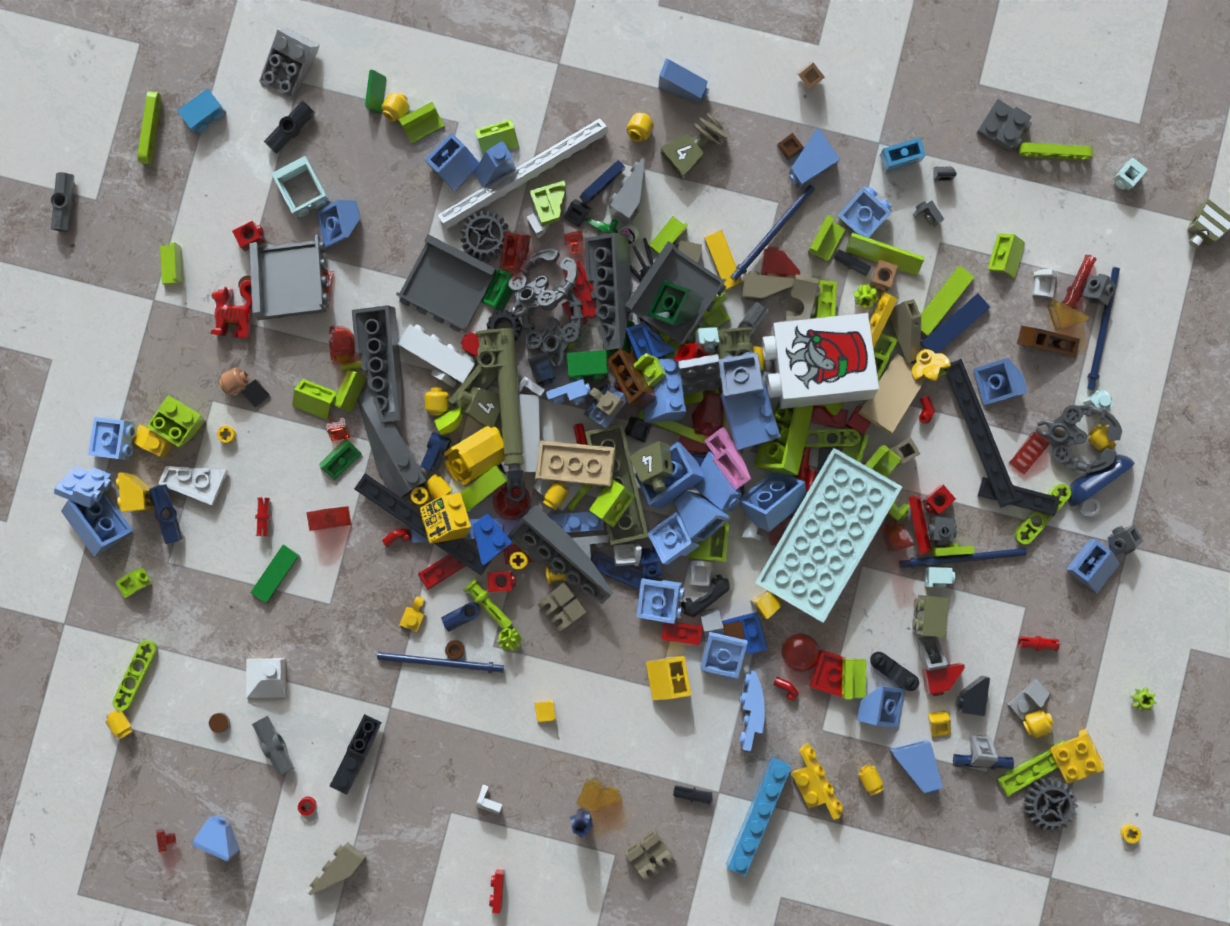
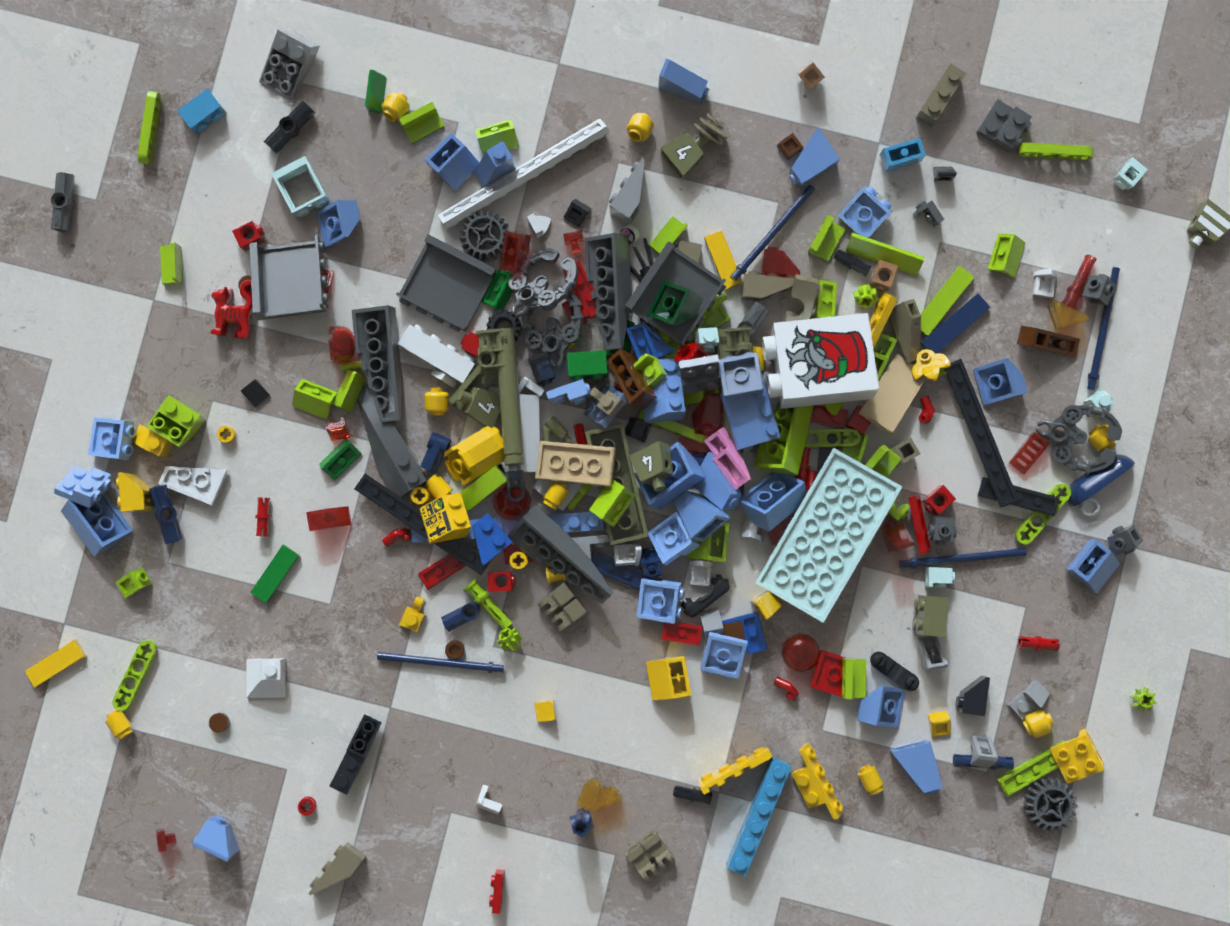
nougat head [219,368,250,396] -> none
dark grey piece [252,716,294,776] -> none
lime brick [434,405,463,436] -> none
lime wing [530,181,565,226] -> none
dark blue beam [579,160,626,205] -> none
green bar [585,218,619,234] -> none
light blue slope [739,669,765,751] -> none
red slope [922,663,965,696] -> none
lime plate [931,543,975,556] -> none
yellow bush [1120,824,1141,843] -> none
none -> yellow tile [25,640,86,688]
none -> olive plant [542,416,572,443]
none -> yellow wing [698,747,773,795]
none -> dark tan arch [916,63,967,127]

